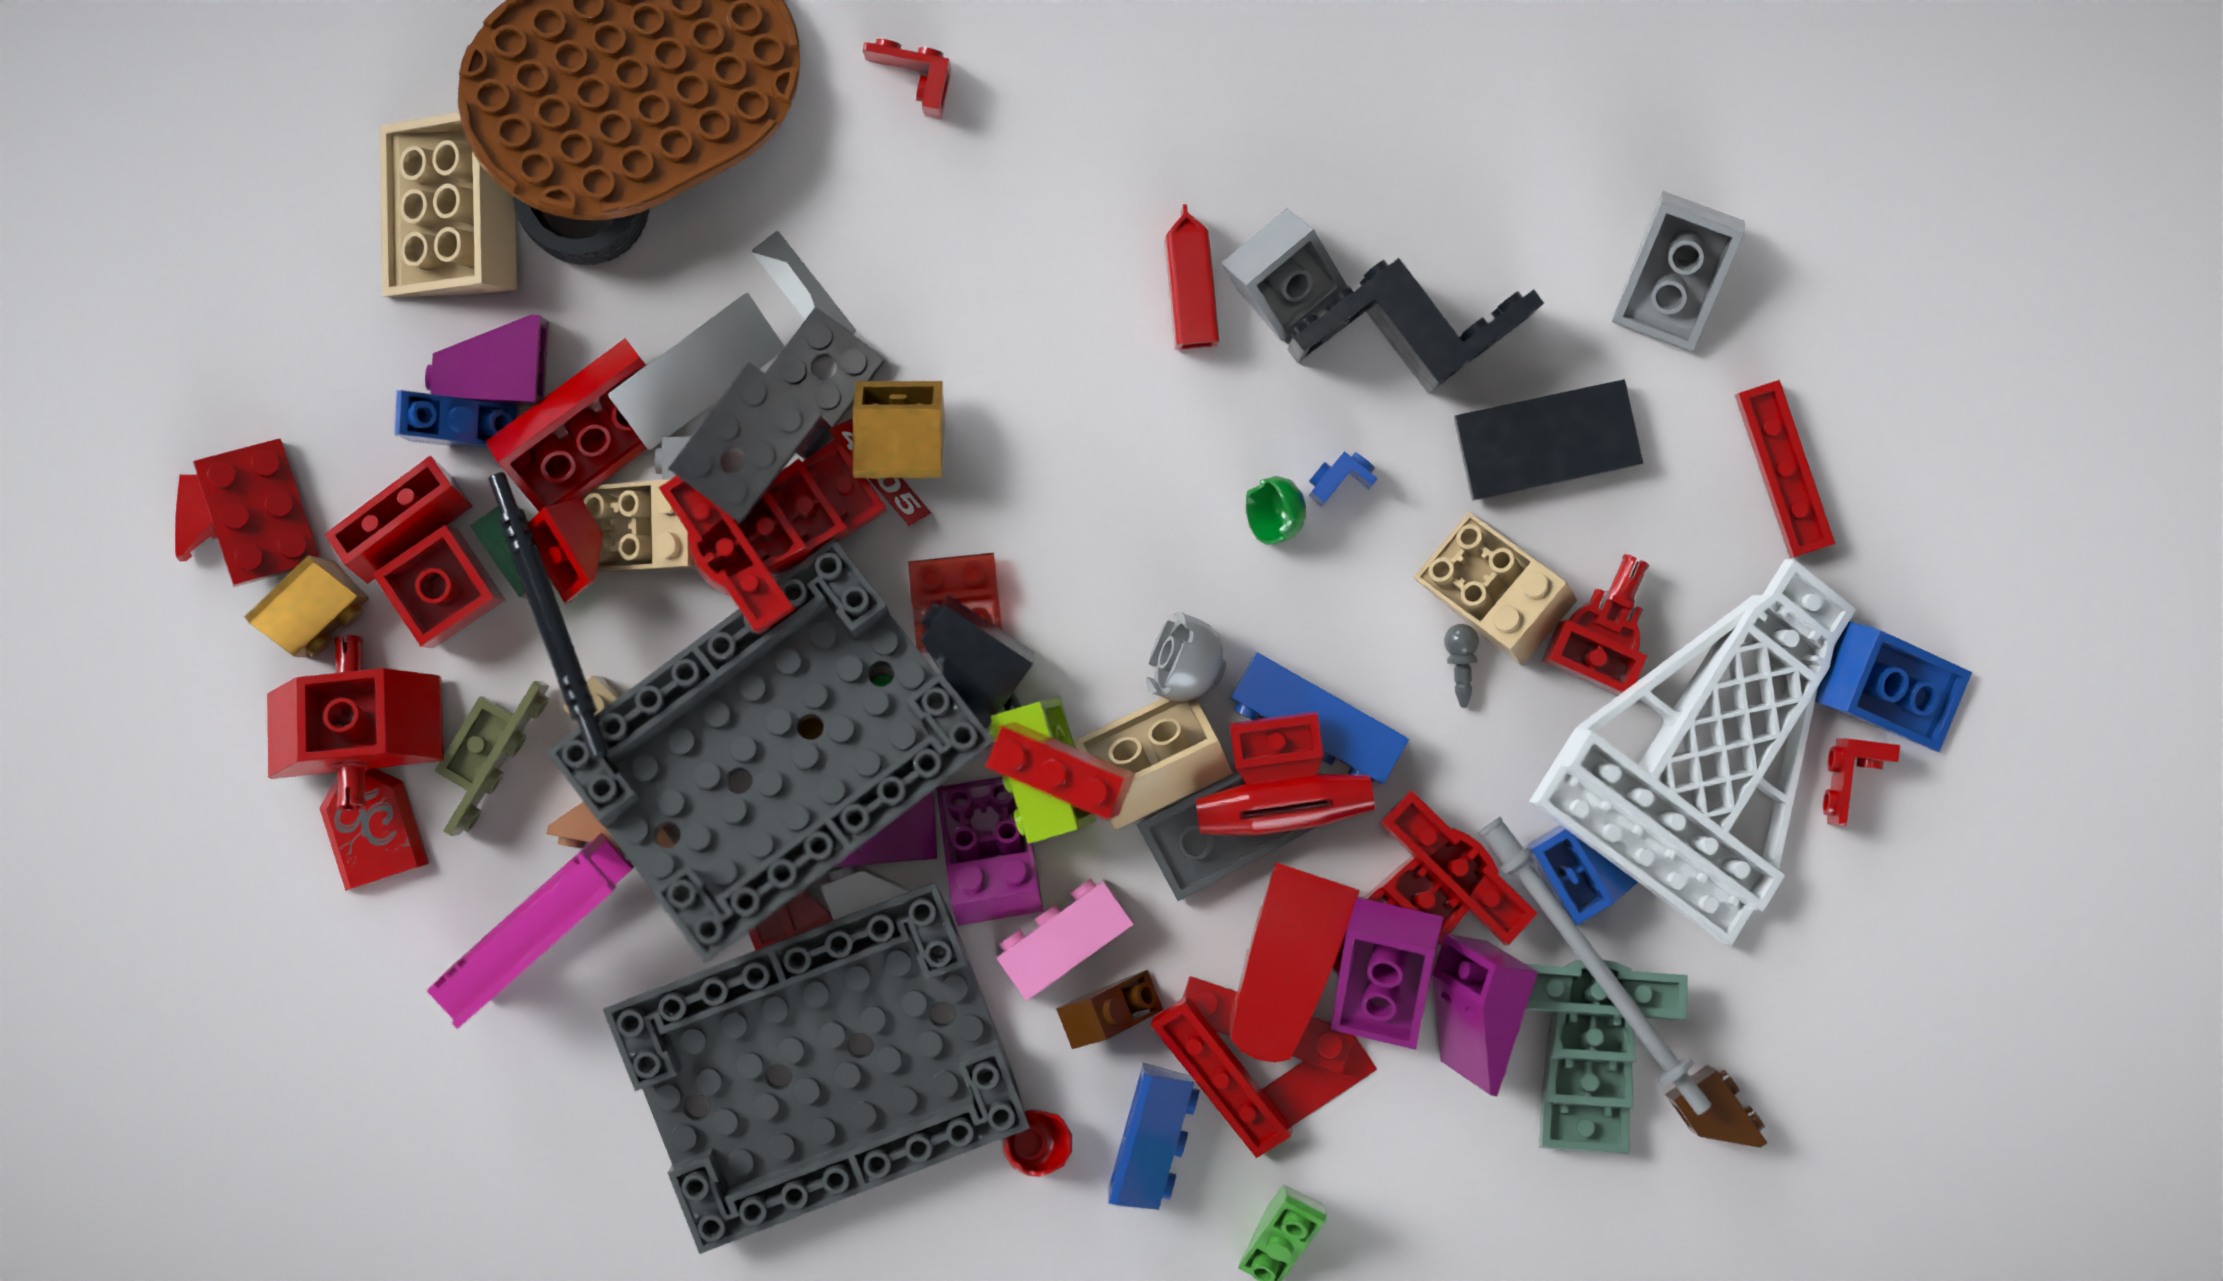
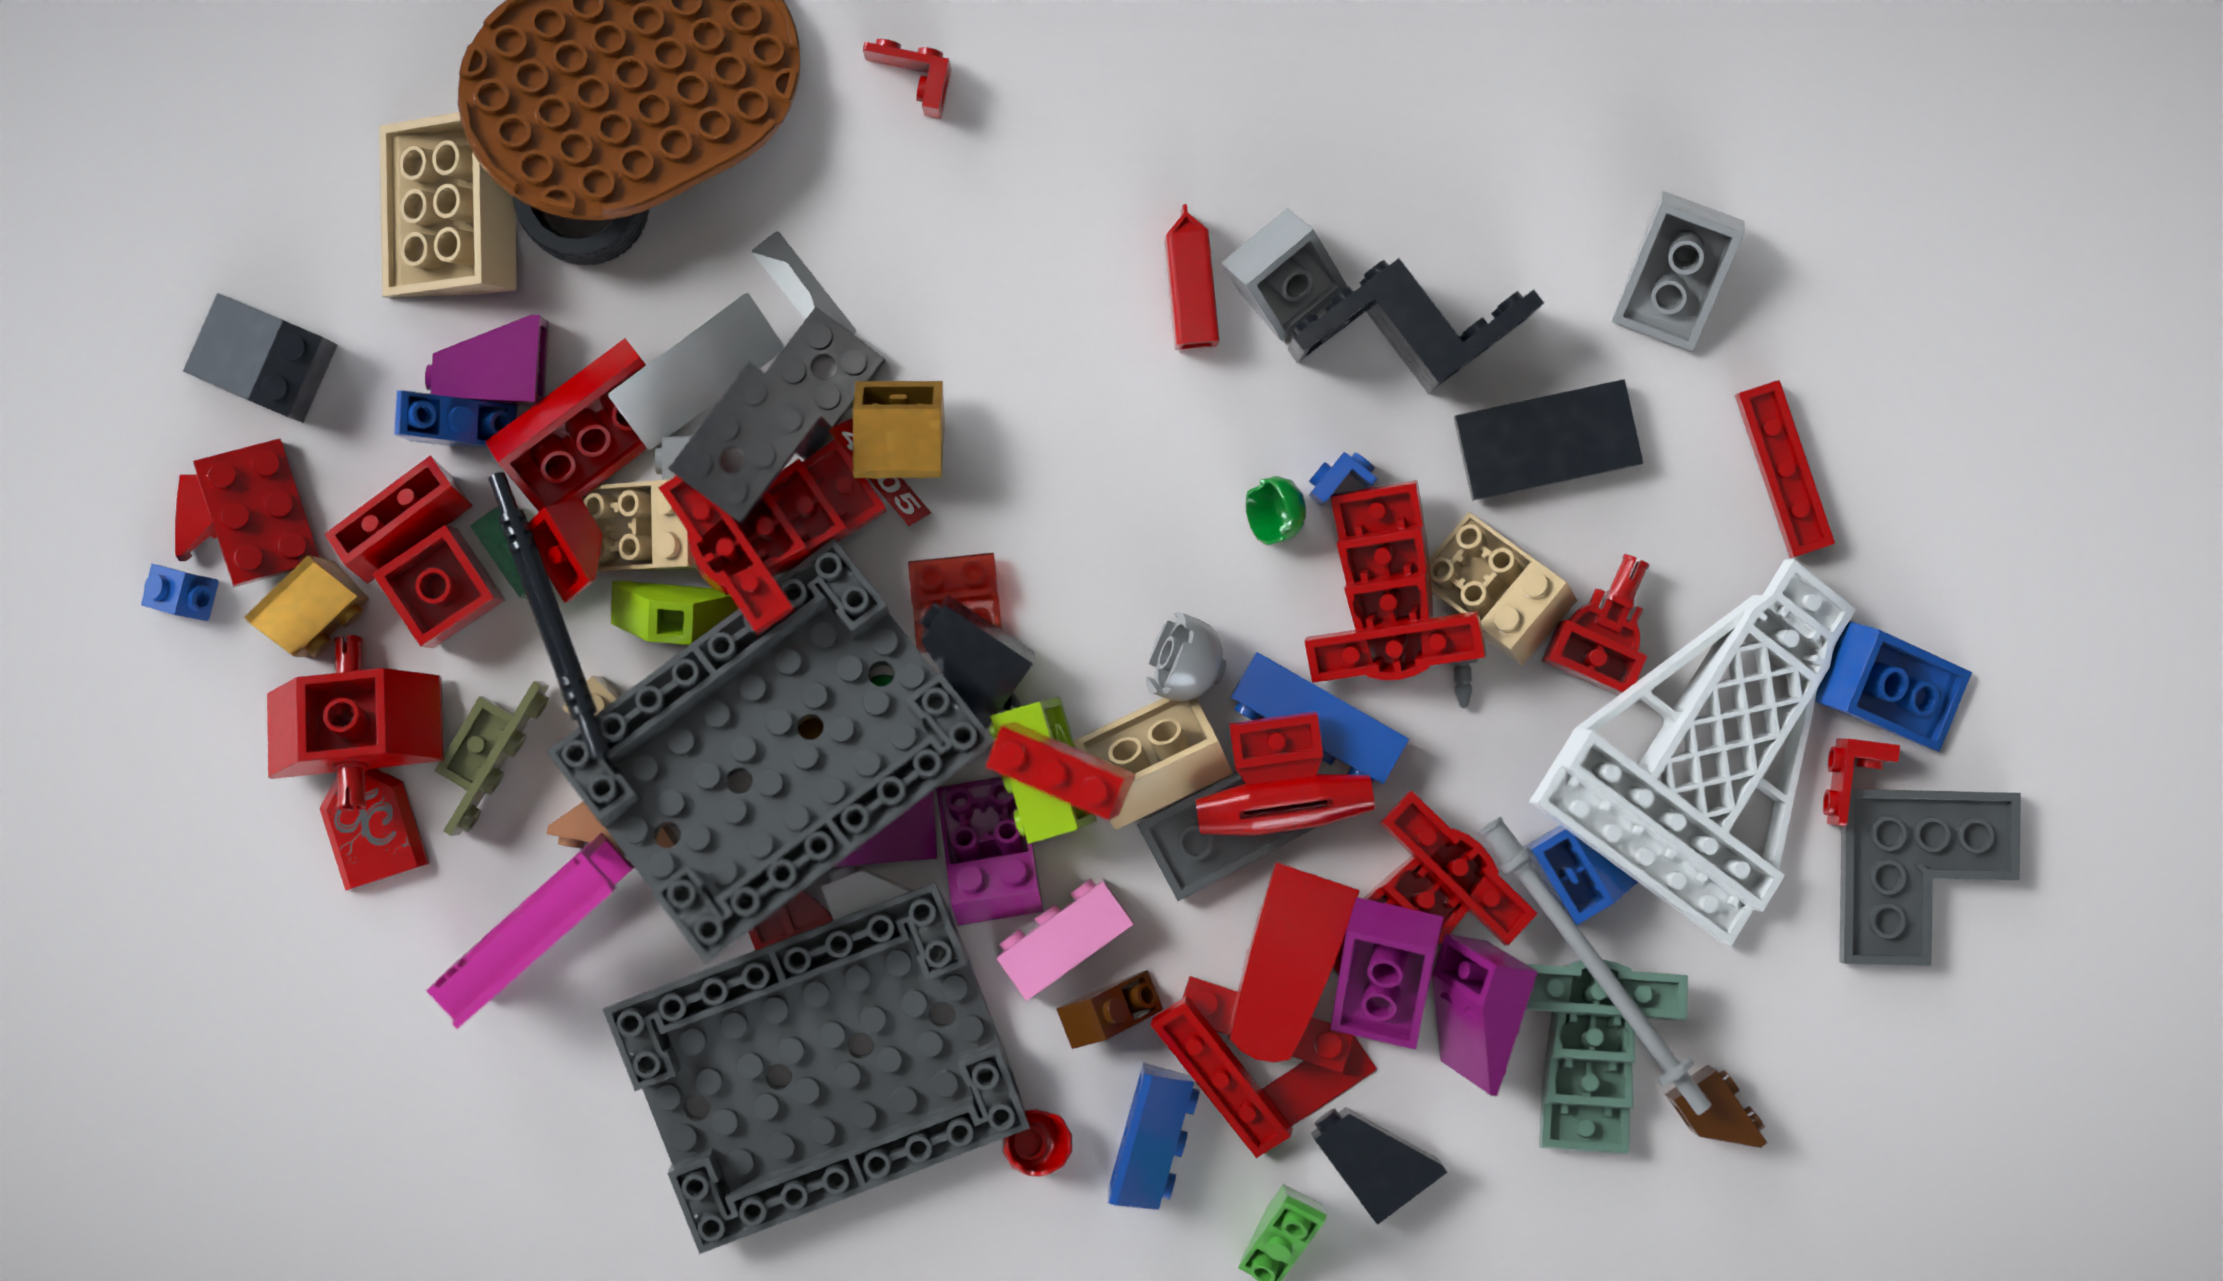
none -> blue bracket [141,563,219,621]
none -> slope [183,293,338,423]
none -> lime slope [611,580,739,645]
none -> red slope [1304,480,1486,683]
none -> black slope [1311,1107,1448,1225]
none -> dark grey plate [1839,789,2021,966]

